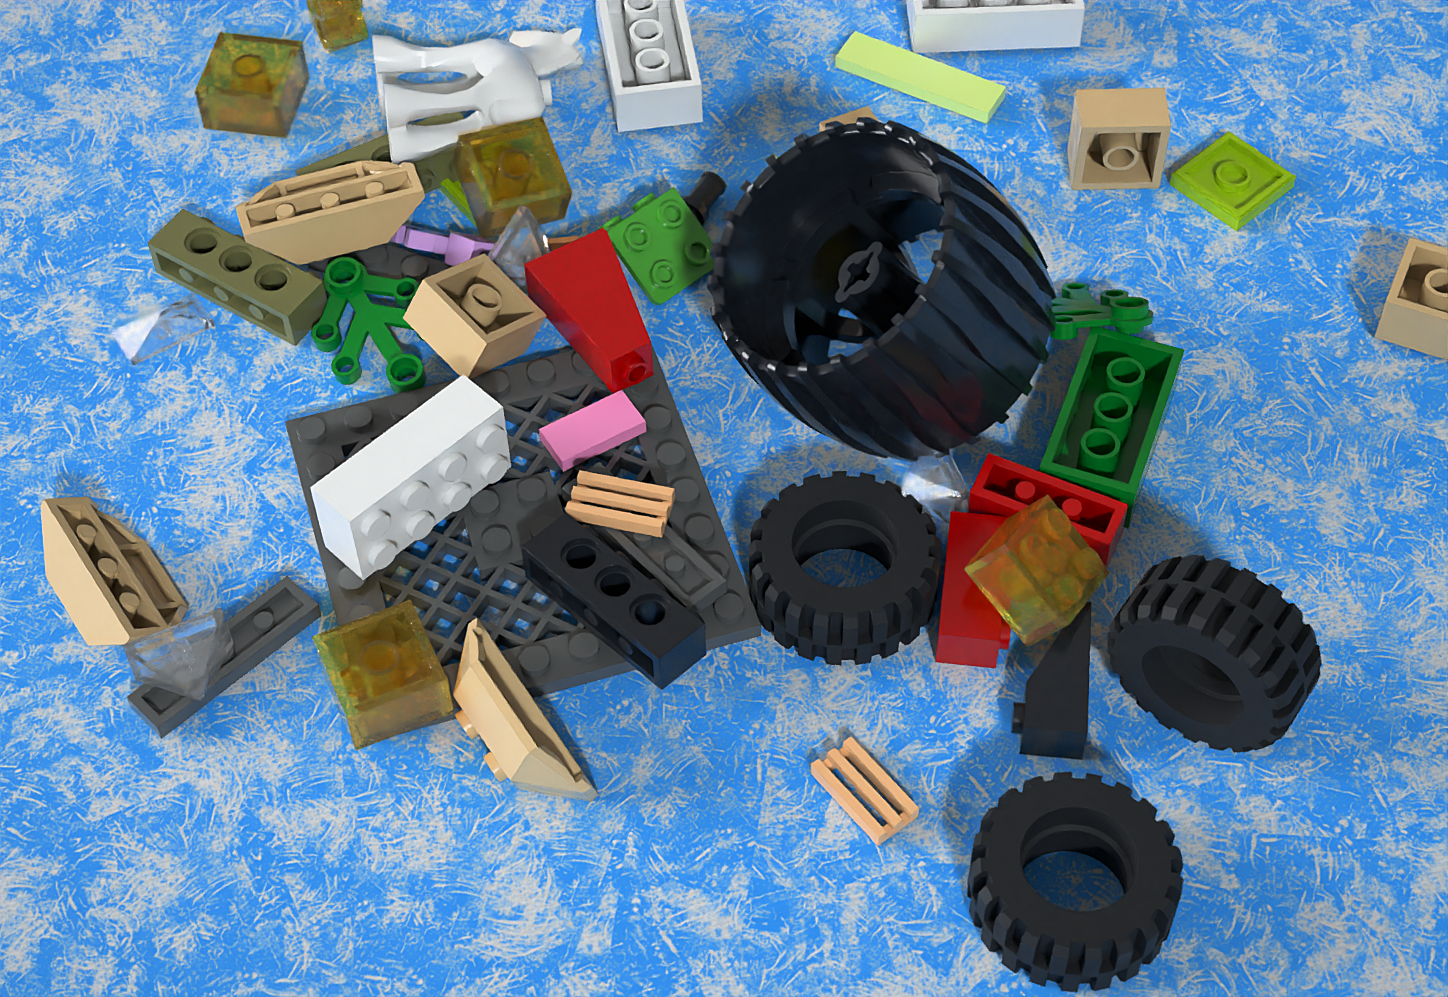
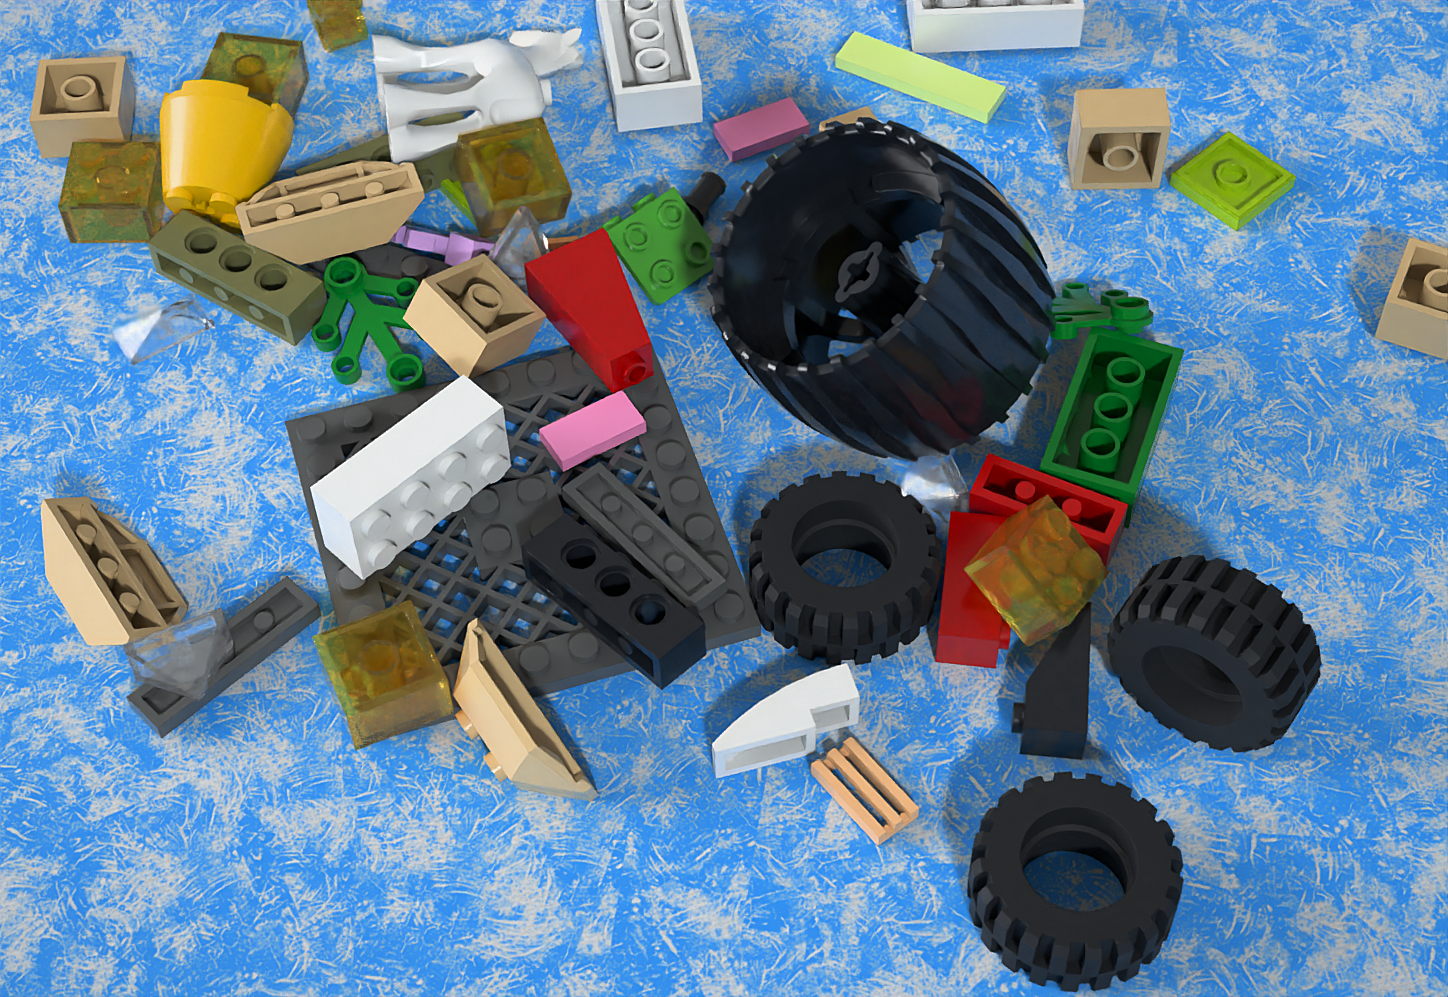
light nougat tile [565,470,675,538] -> none
none -> tan brick [30,56,136,158]
none -> clear yellow brick [58,142,165,243]
none -> yellow cone [159,80,295,234]
none -> white slope [712,663,860,779]
none -> bright pink tile [713,97,810,162]

